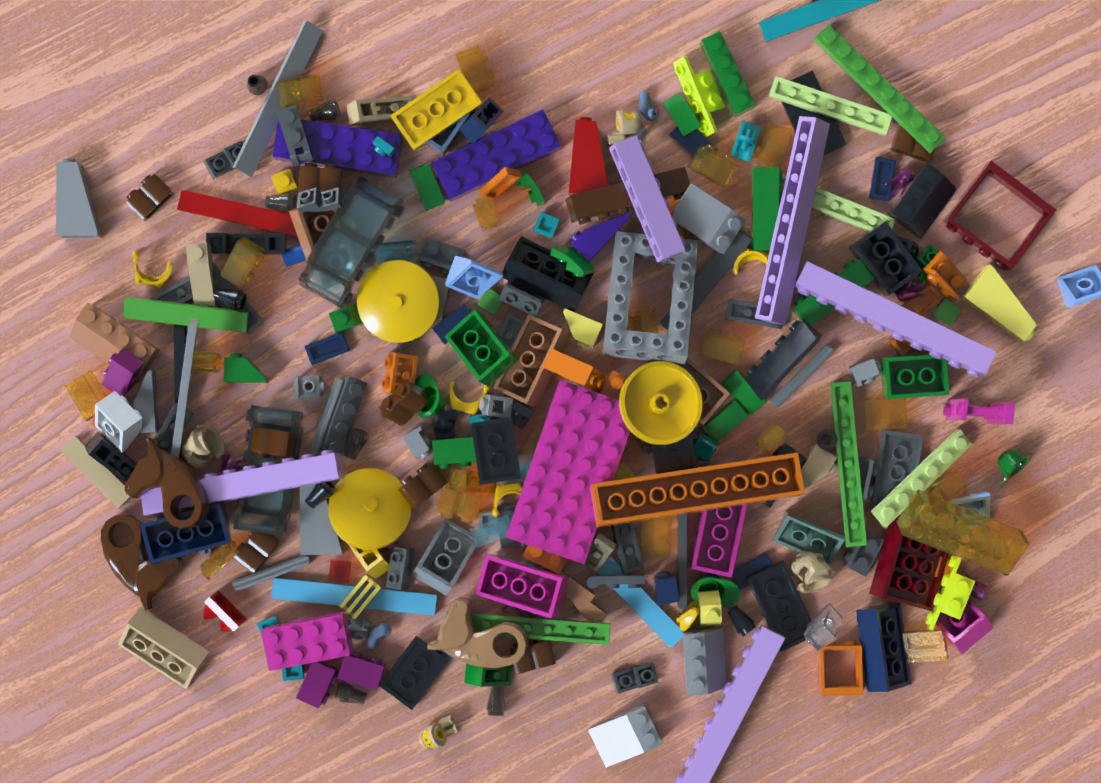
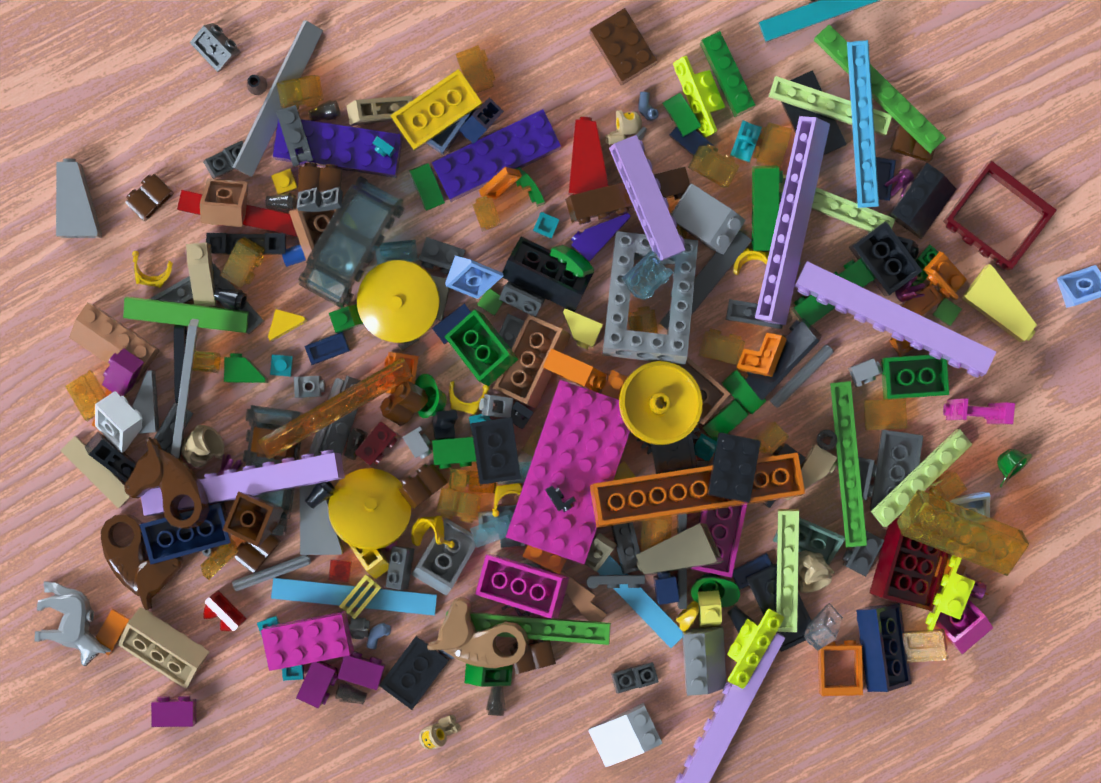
none -> light grey animal [34,581,111,666]
none -> orange tile [95,609,130,656]
none -> magenta brick [151,695,197,727]
none -> bracket [189,23,240,72]
none -> nougat slope [200,178,248,227]
none -> reddish brown slope [223,491,284,547]
none -> clear orange plate [257,357,413,460]
none -> yellow slope [268,309,308,342]
none -> teal plate [270,354,293,377]
none -> dark red bracket [355,422,398,466]
none -> yellow helmet [411,516,455,548]
none -> black bracket [545,485,576,512]
none -> reddish brown brick [589,8,657,86]
none -> clear light blue bracket [622,251,673,300]
none -> dark tan slope [636,523,723,574]
none -> black plate [707,432,761,503]
none -> neon yellow bracket [727,609,784,689]
none -> orange plate [736,333,787,377]
none -> yellowish green plate [776,509,799,632]
none -> medium azure tile [847,40,879,208]

